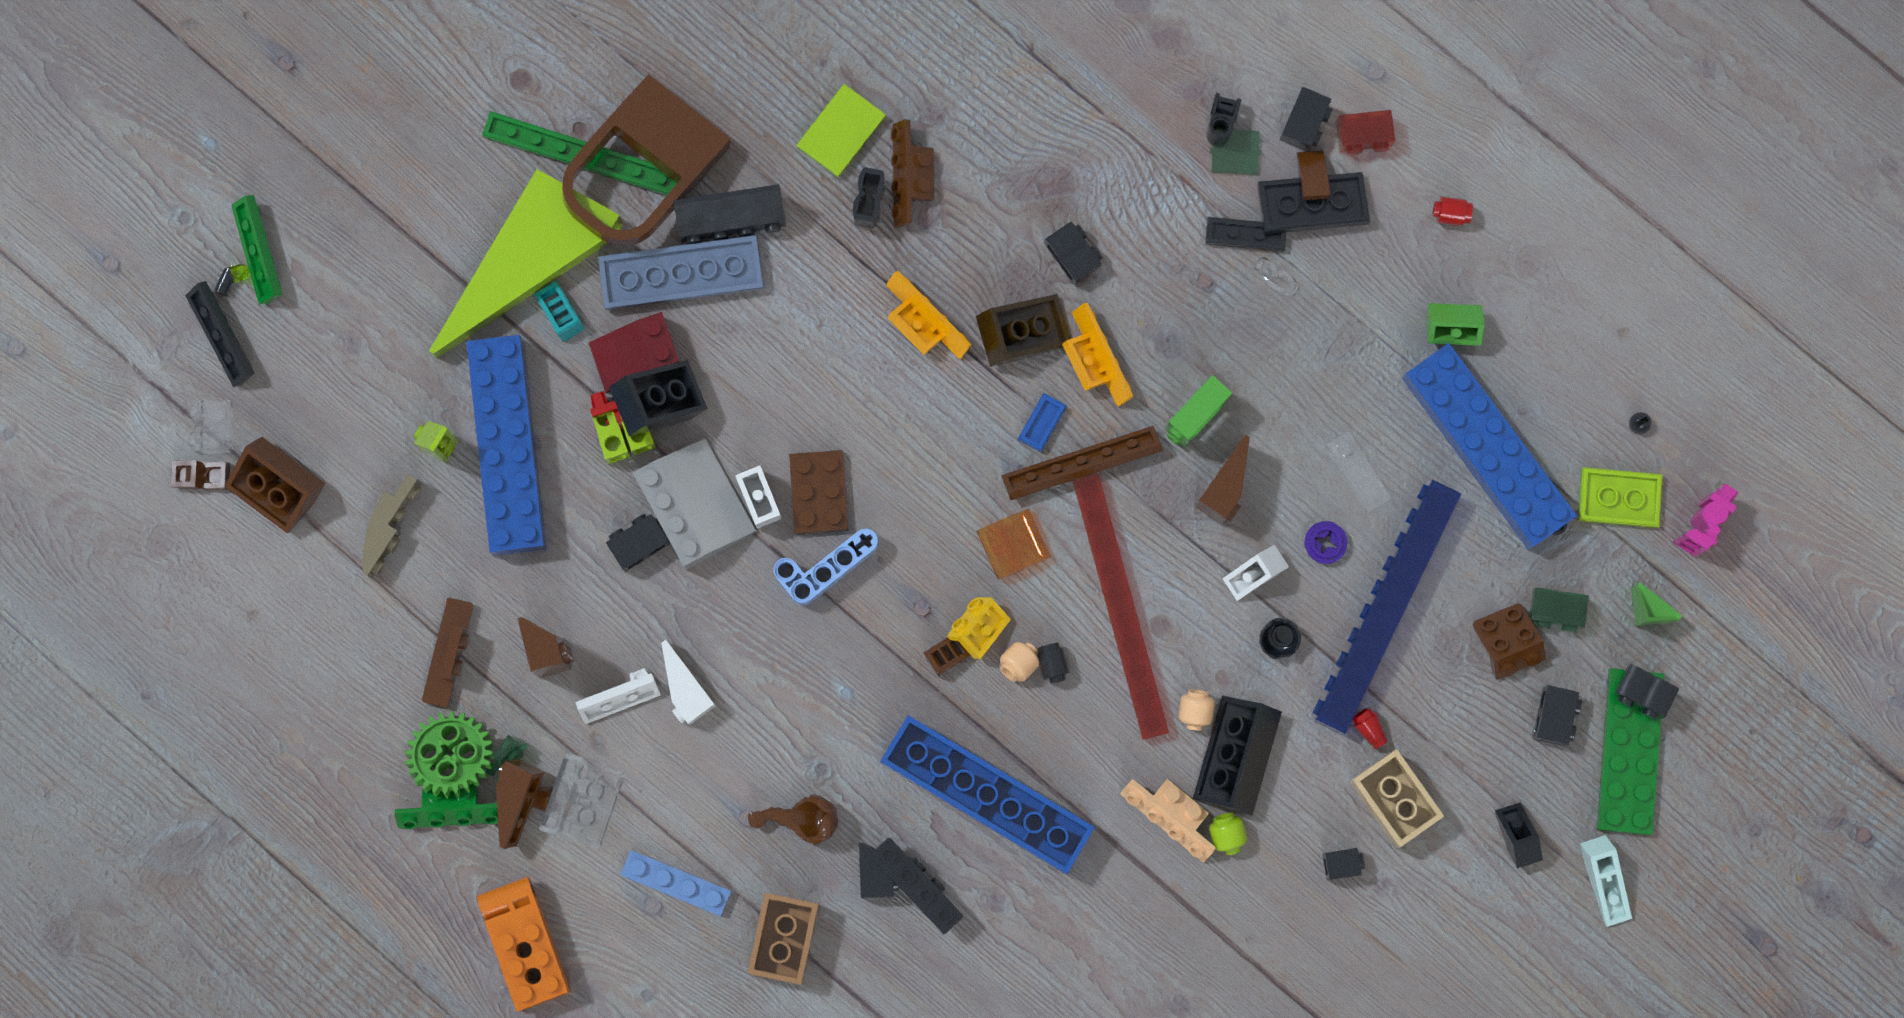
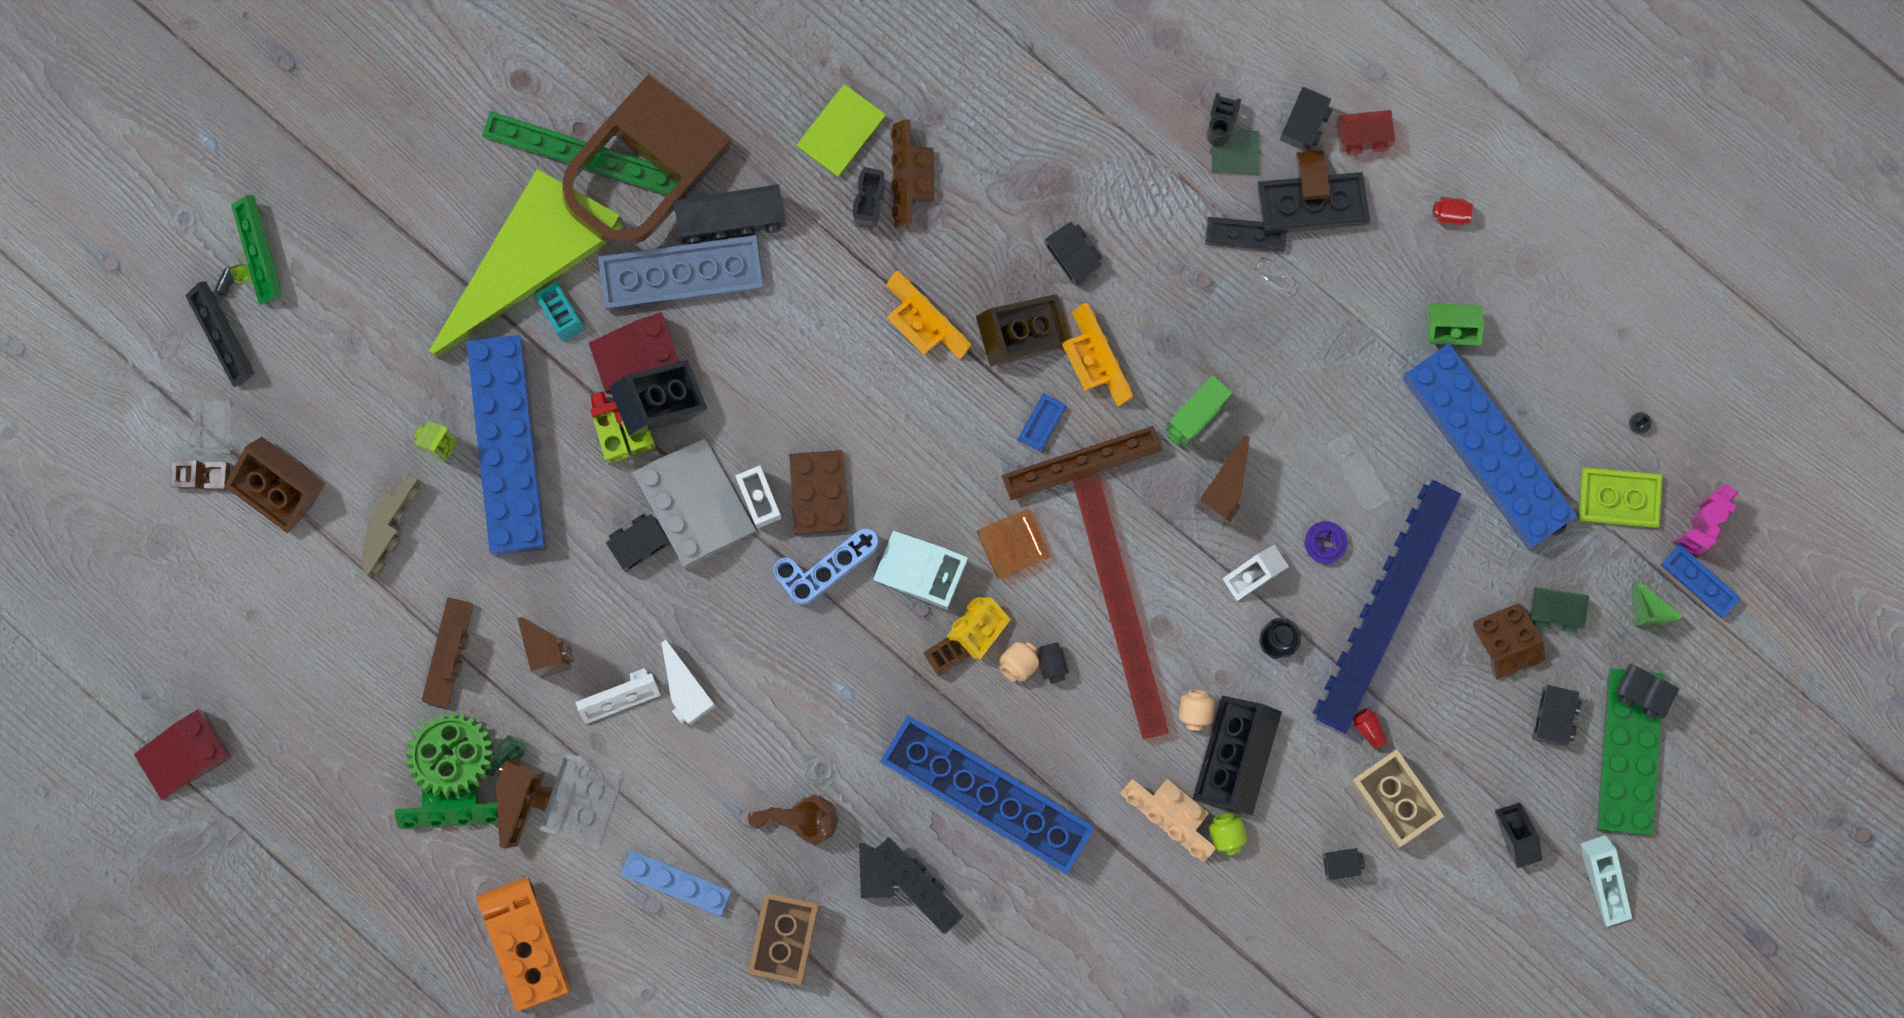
none -> dark red slope [134,709,232,800]
none -> light aqua slope [873,531,968,610]
none -> blue plate [1660,544,1740,619]

